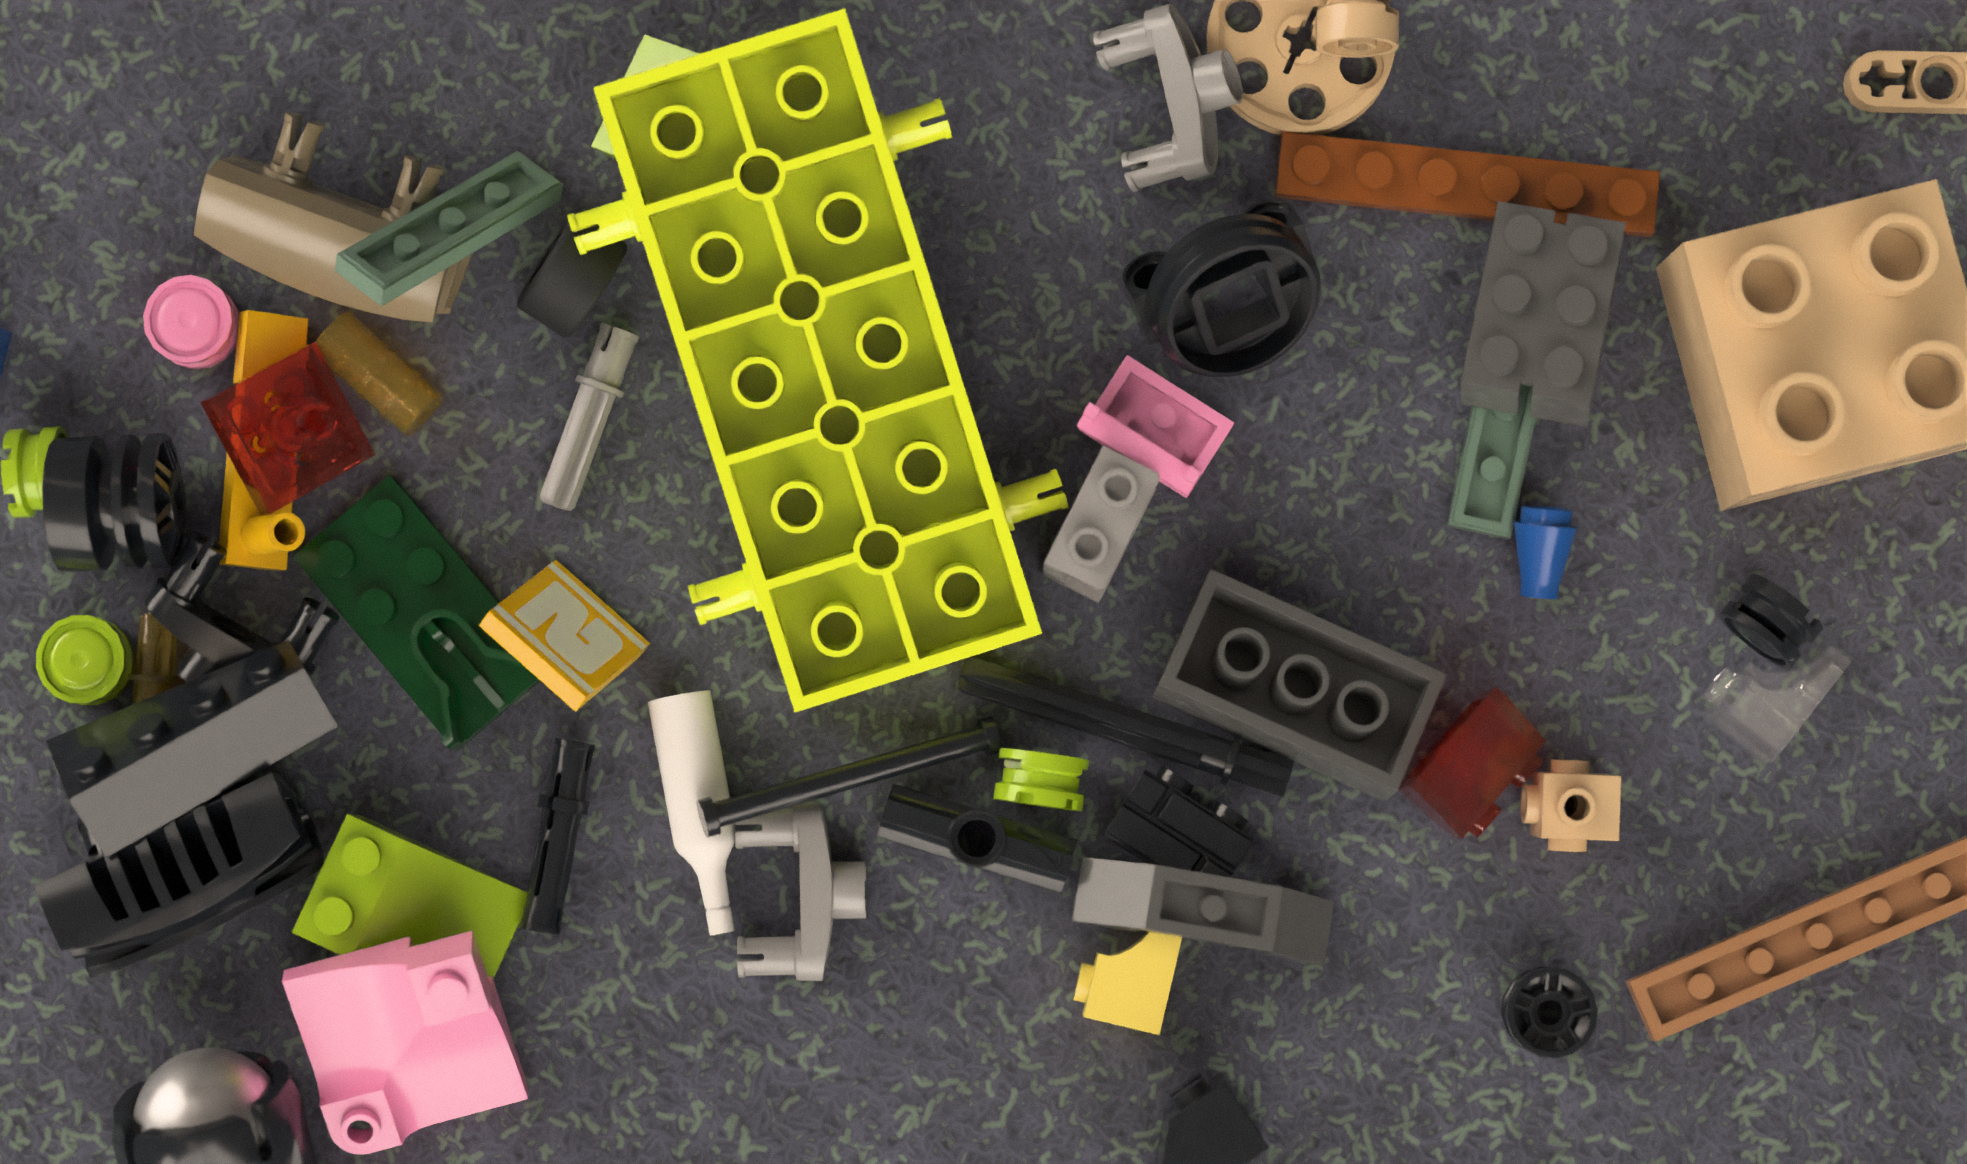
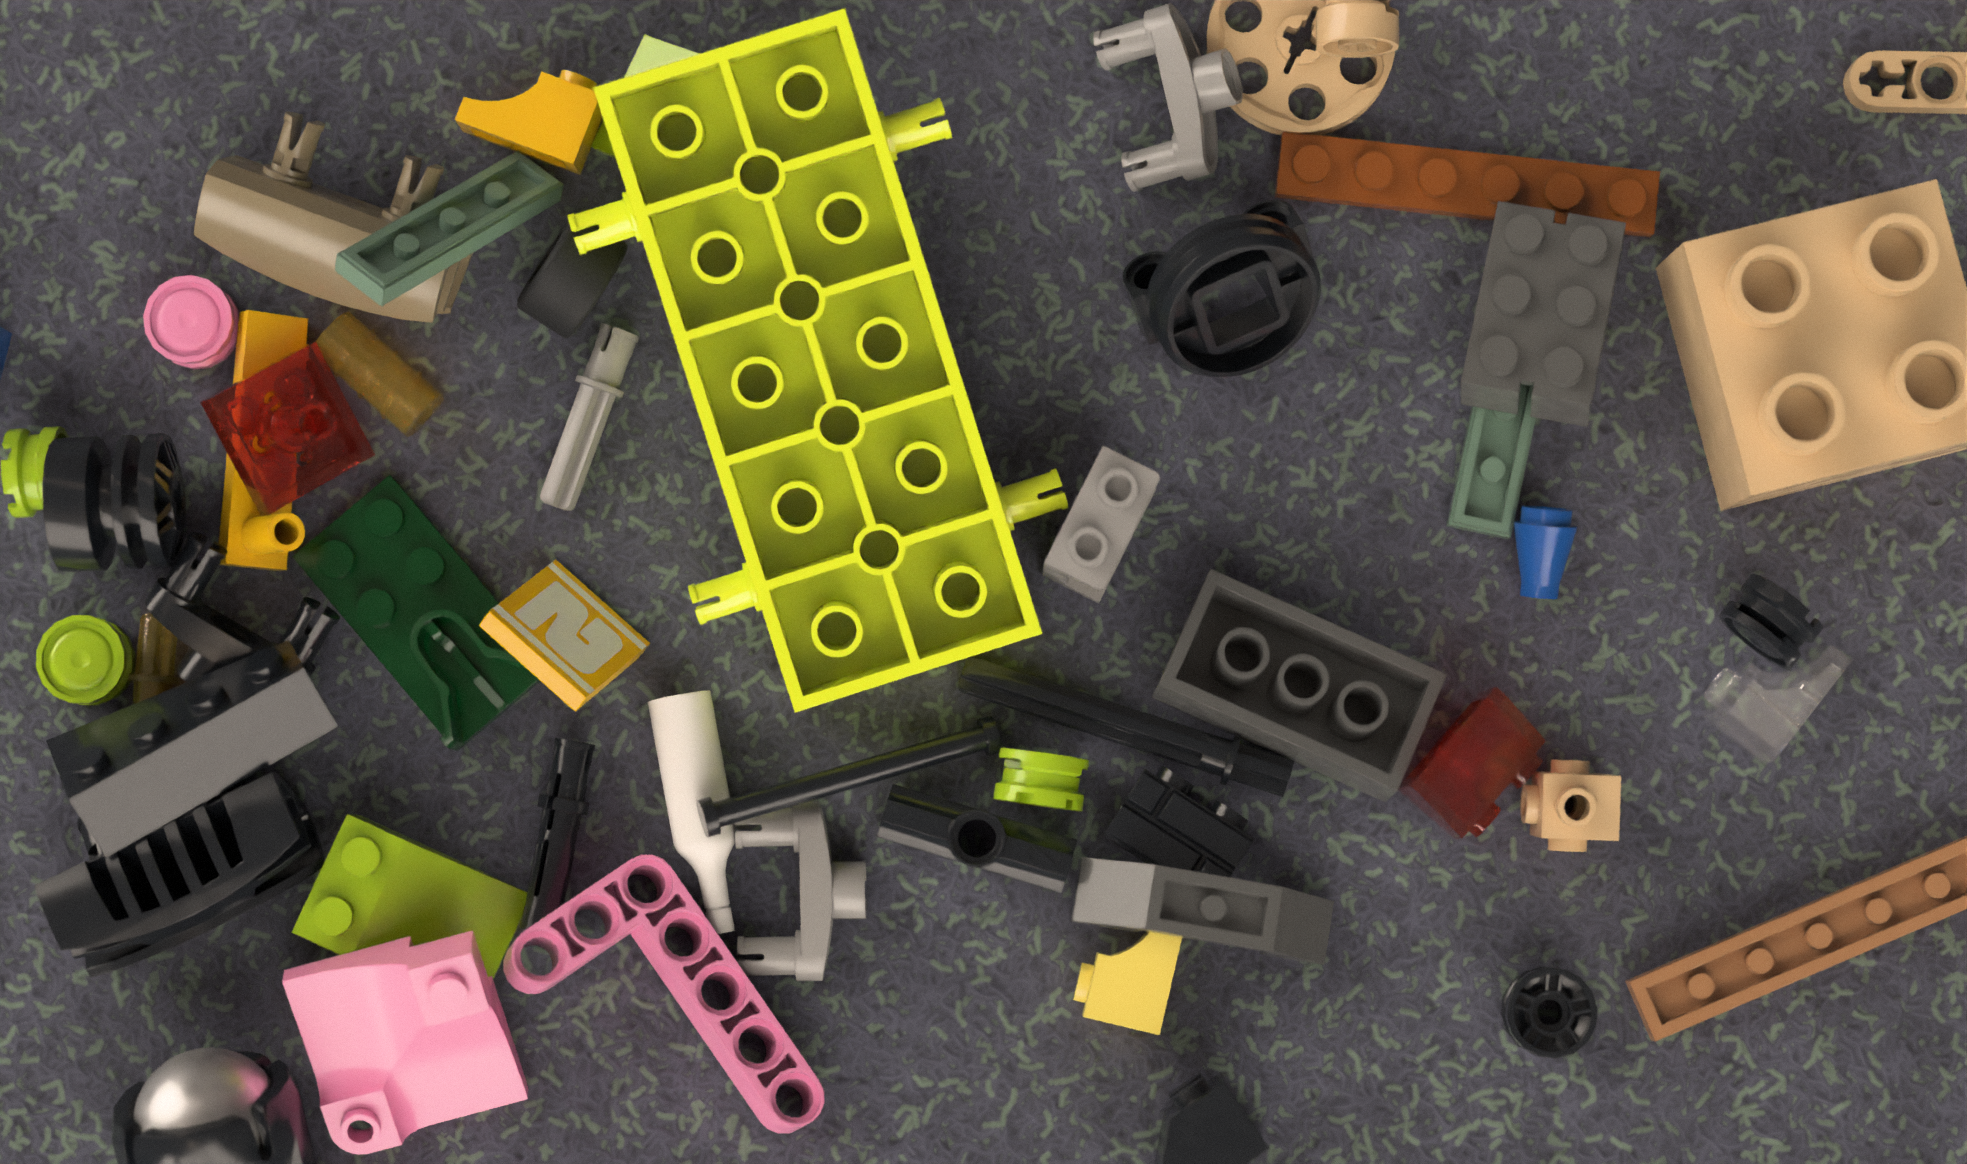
bright pink plate [1076,355,1235,499] -> none
none -> yellow arch [455,70,603,175]
none -> bright pink beam [503,855,824,1134]

